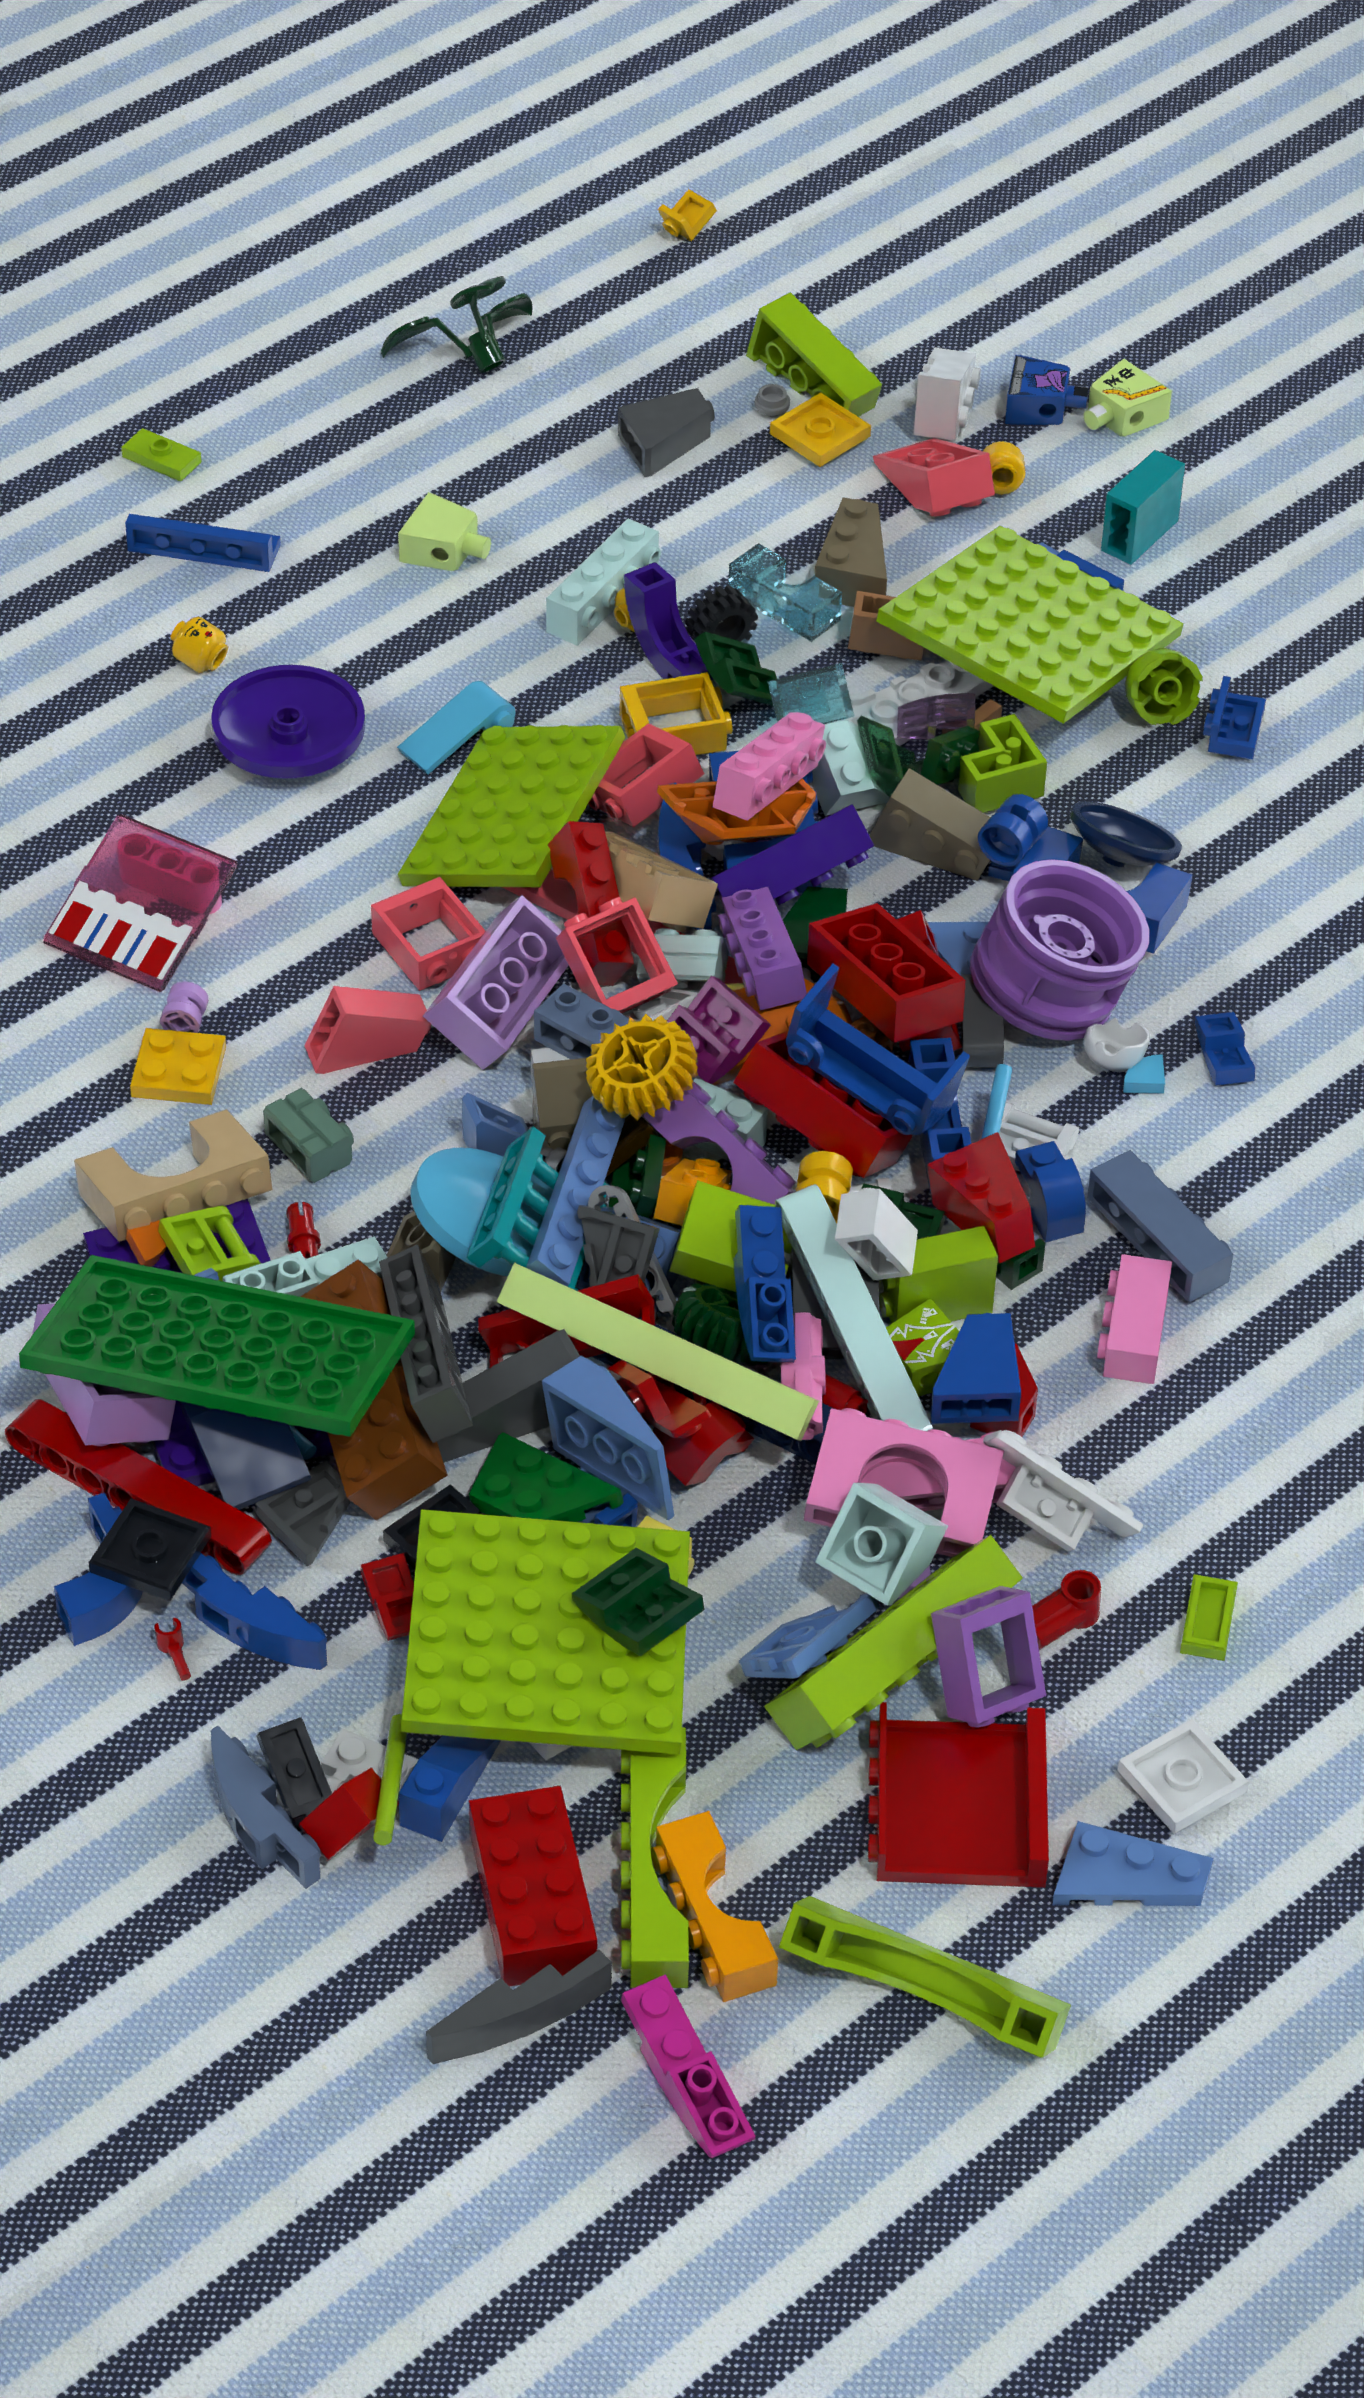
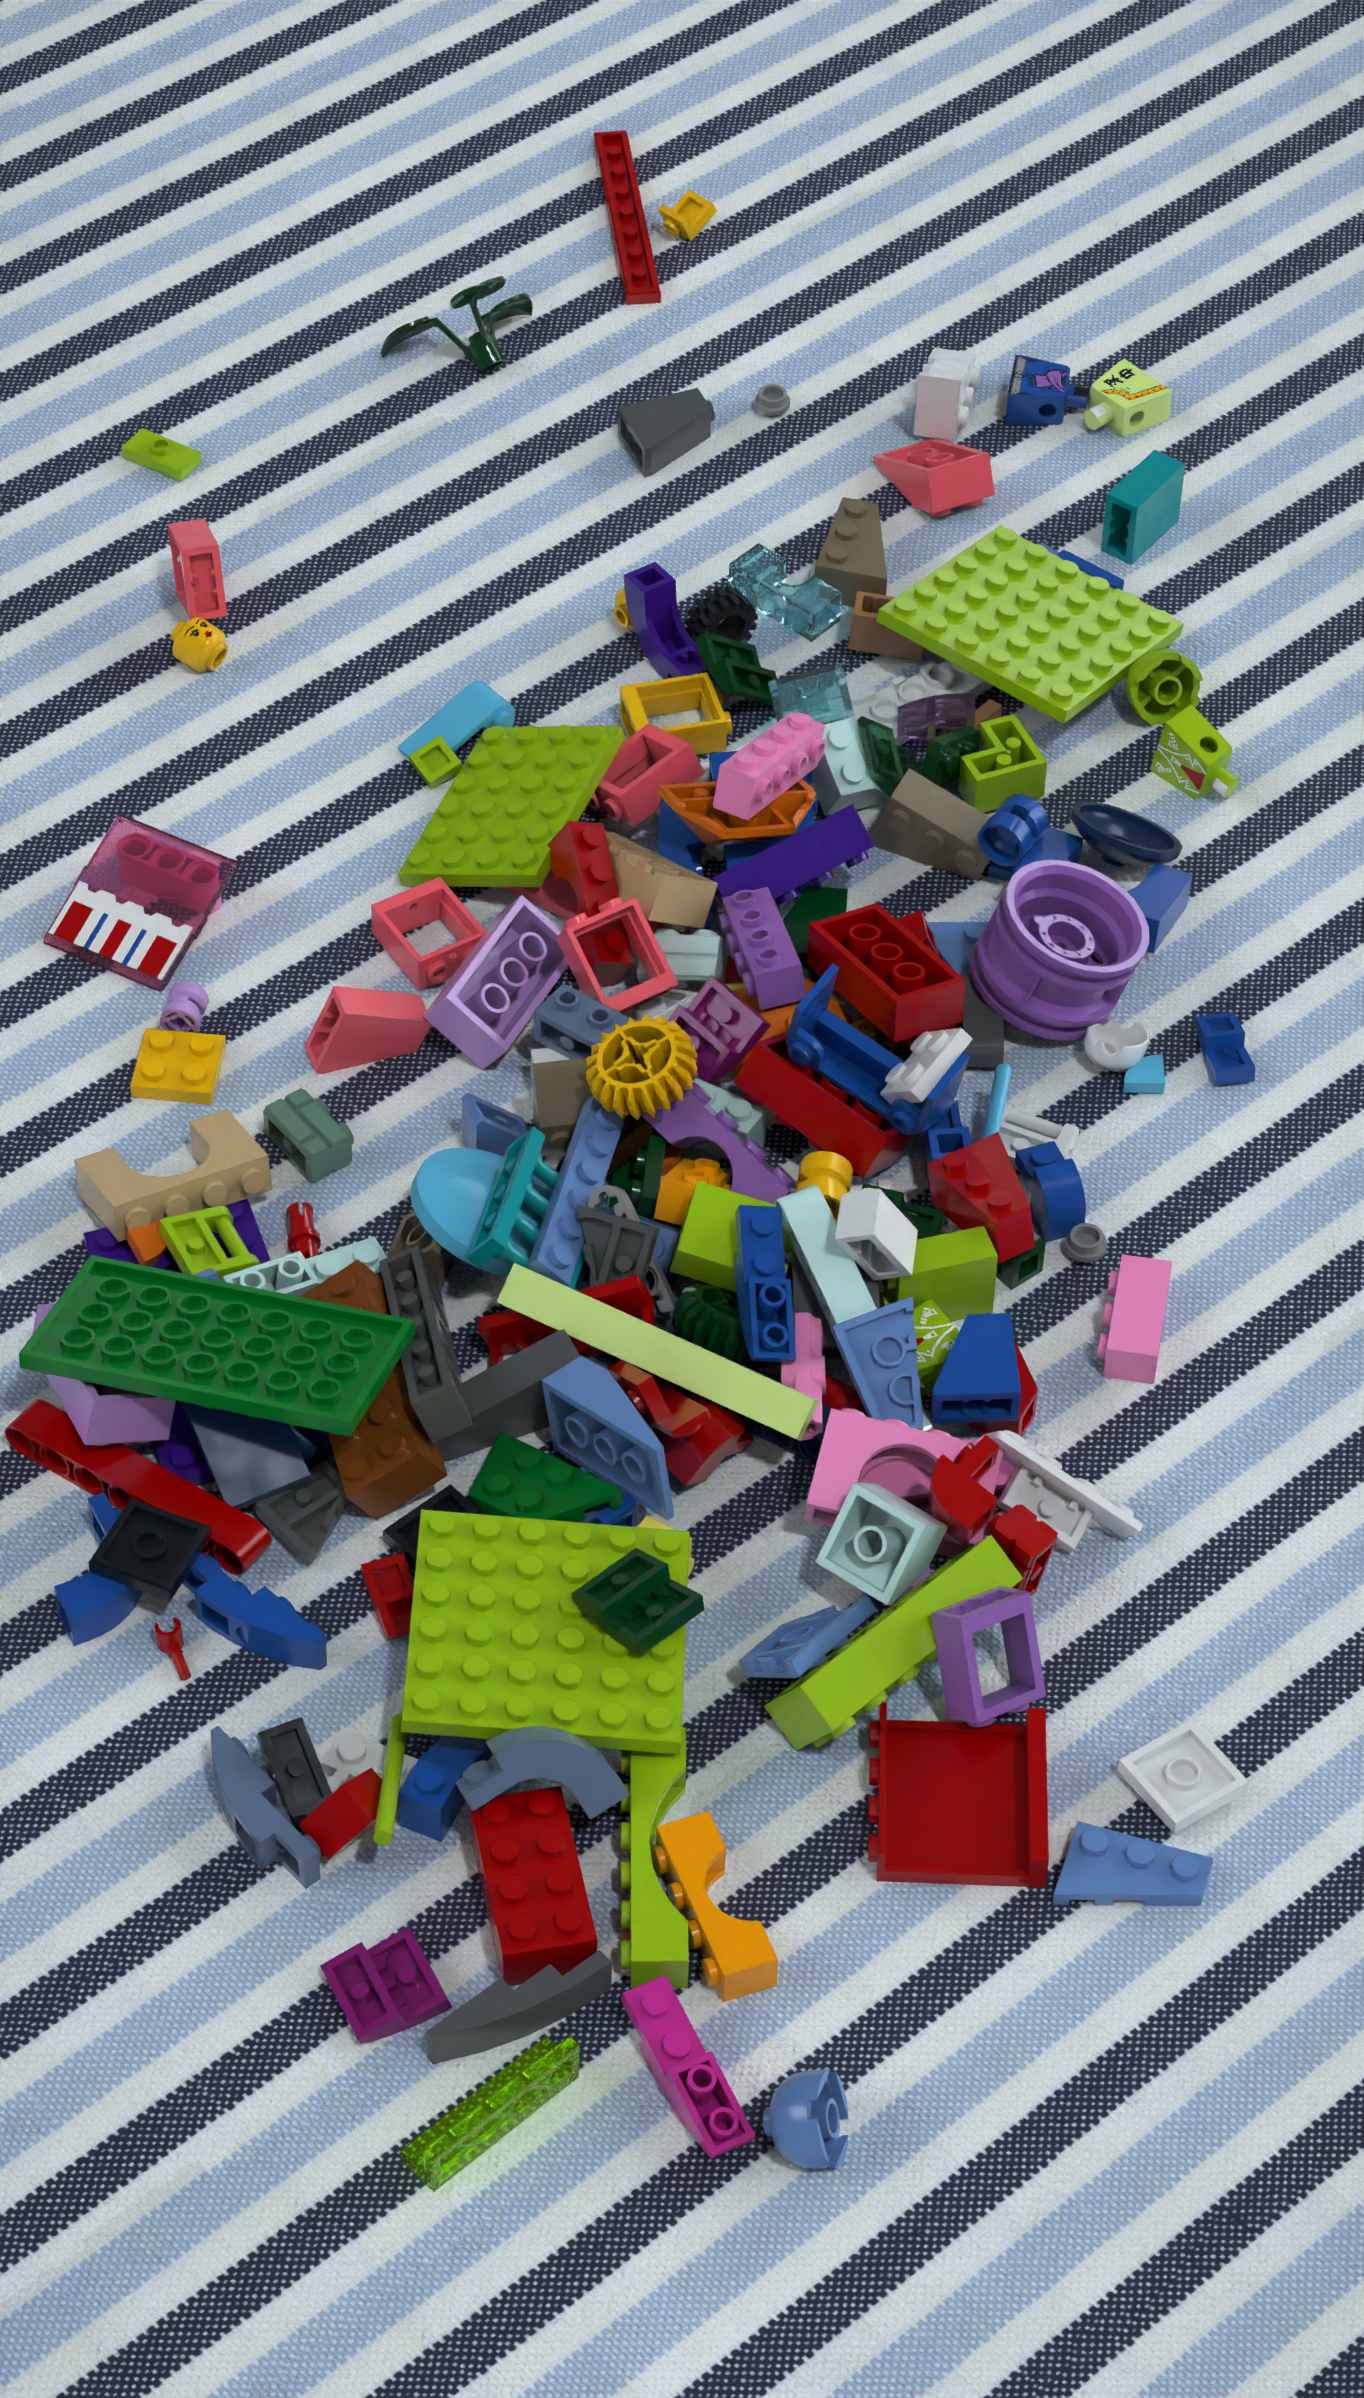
blue fence [125,513,281,572] -> none
dark purple dish [211,665,365,779] -> none
yellowish green torso [398,492,491,571] -> none
light aqua brick [546,518,661,646] -> none
lime wedge [746,292,882,417] -> none
yellow plate [770,393,871,467] -> none
lime arch [778,1896,1072,2058] -> none
yellow head [983,441,1026,495] -> none
red piece [1032,1570,1101,1650] -> none
sand blue brick [1087,1150,1233,1302] -> none
lime tile [1180,1574,1238,1661] -> none
blue bracket [1203,676,1266,759] -> none
none -> coral window [167,518,227,620]
none -> magenta slope [320,1926,452,2044]
none -> clear neon green fence [401,2036,579,2192]
none -> lime tile [408,735,463,790]
none -> sand blue arch [455,1726,630,1820]
none -> red tile [594,131,661,305]
none -> medium blue cylinder [763,2069,848,2169]
none -> medium blue wing [831,1296,923,1430]
none -> white plate [880,1028,973,1104]
none -> red brick [929,1435,999,1547]
none -> red brick [985,1504,1058,1596]
none -> light grey plate [1065,1223,1107,1262]
none -> lime torso [1150,705,1240,799]

